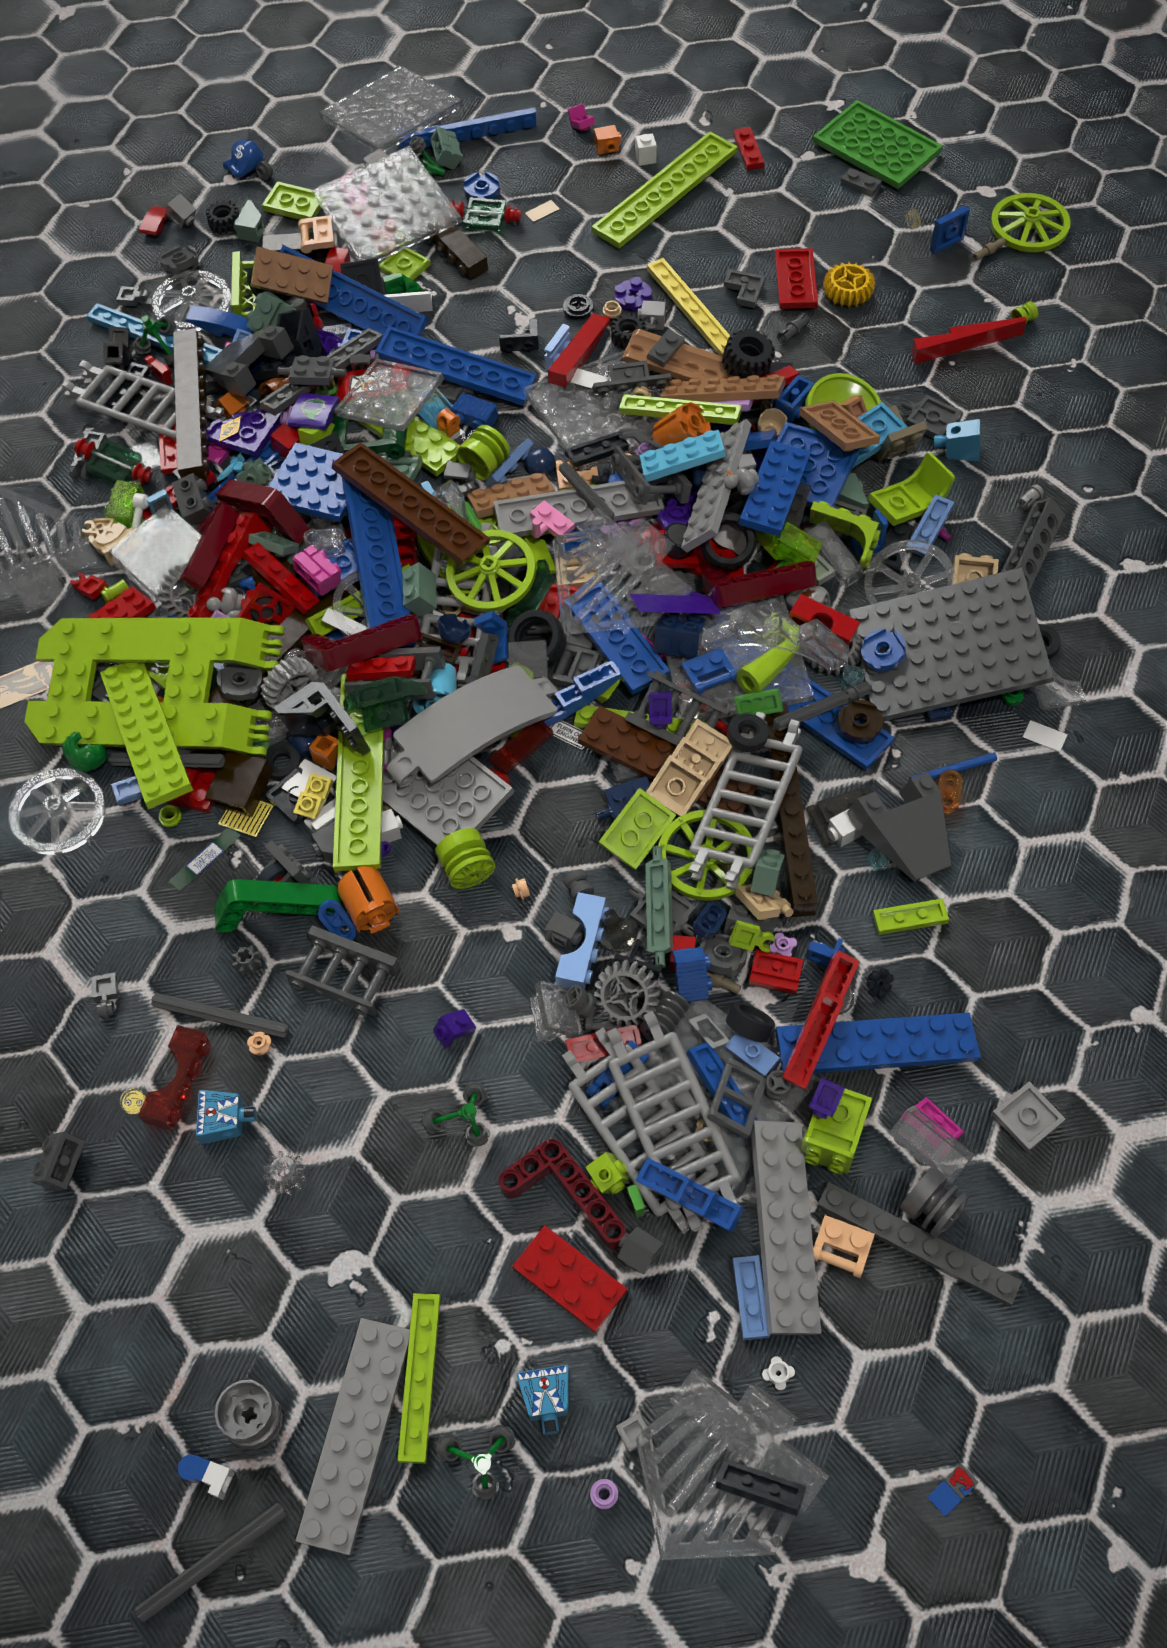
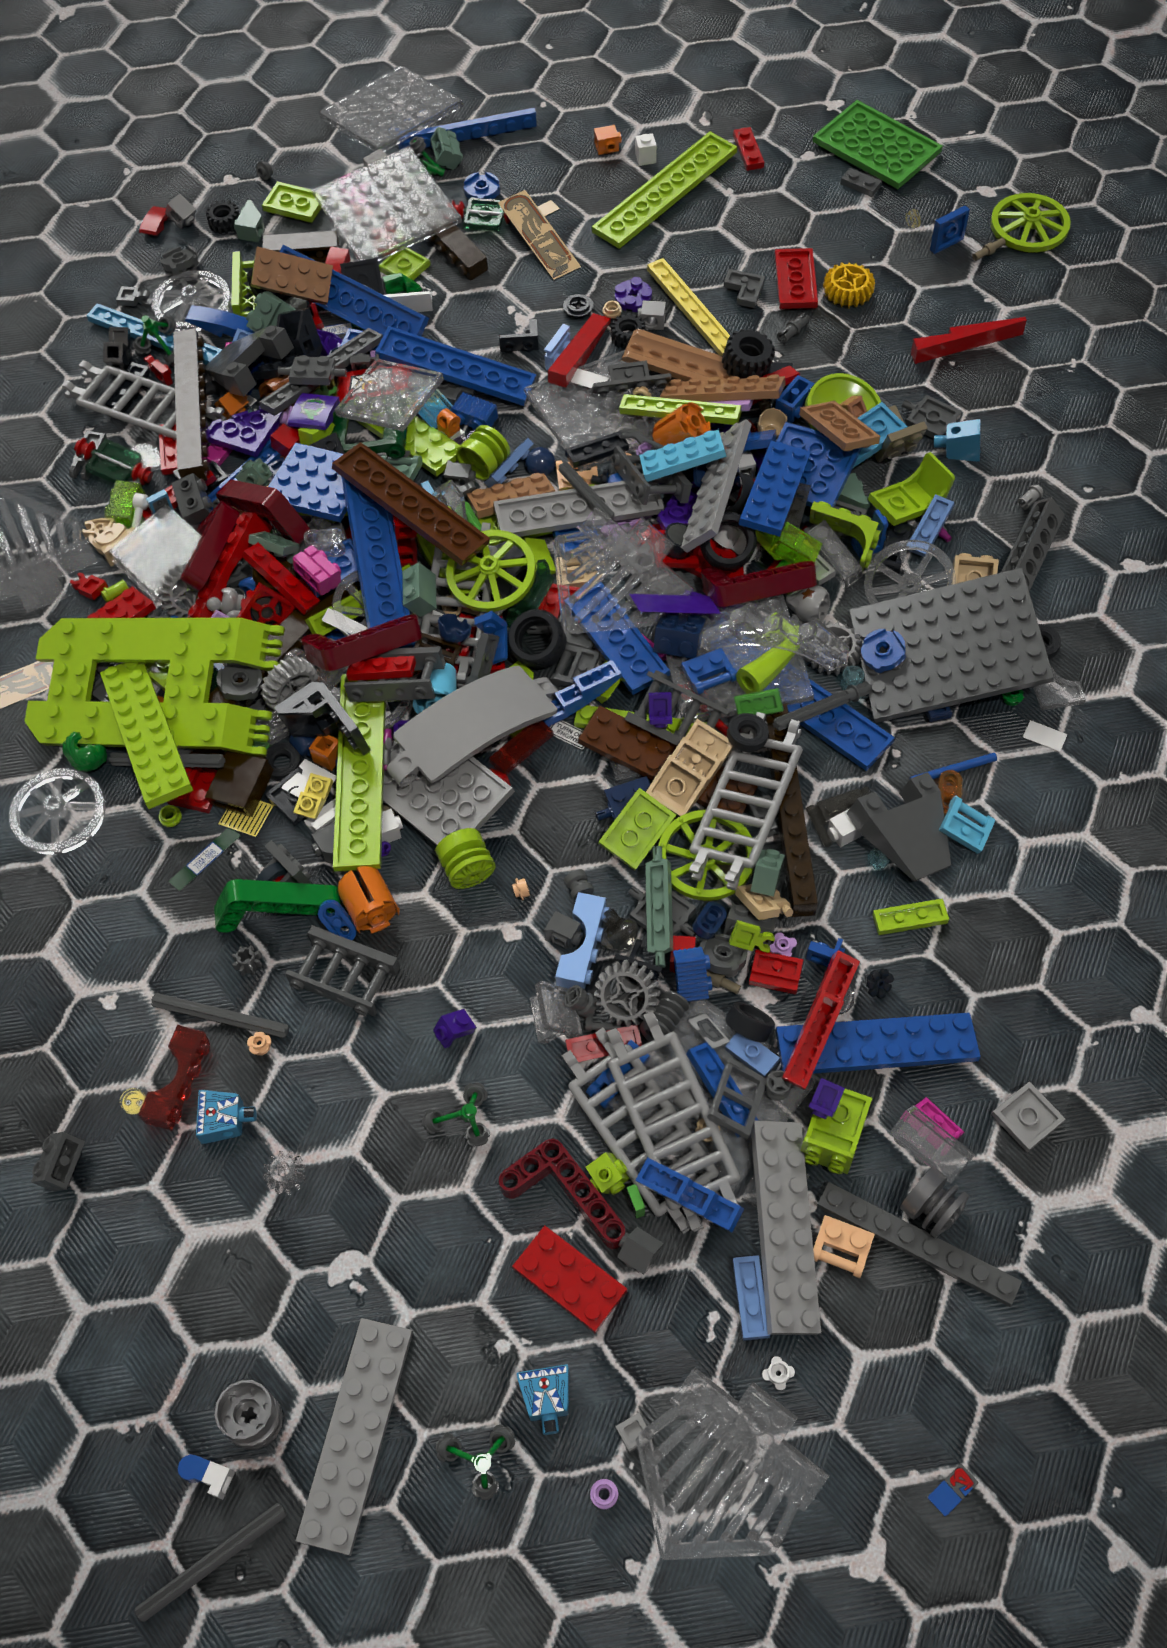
dark grey plate [91,973,118,1019] -> none
medium blue plate [111,776,143,806] -> none
medium azure piece [217,452,245,481] -> none
yellow sticker [219,416,241,442] -> none
blue piece [223,139,264,178] -> none
light nougat plate [298,215,335,253] -> none
clear green plate [343,676,426,733] -> none
lime plate [398,1293,441,1464] -> none
clear piece [507,640,549,678] -> none
bright pink plate [530,500,575,541] -> none
dark pink bracket [567,104,596,131] -> none
dark grey plate [647,329,685,368] -> none
black plate [715,1459,806,1516] -> none
light grey animal [723,468,759,495] -> none
red arch [788,594,860,653] -> none
dark brown plate [837,700,884,743] -> none
lime wheel [1011,301,1039,324] -> none
none -> sticker [498,190,581,280]
none -> medium azure plate [939,796,995,854]

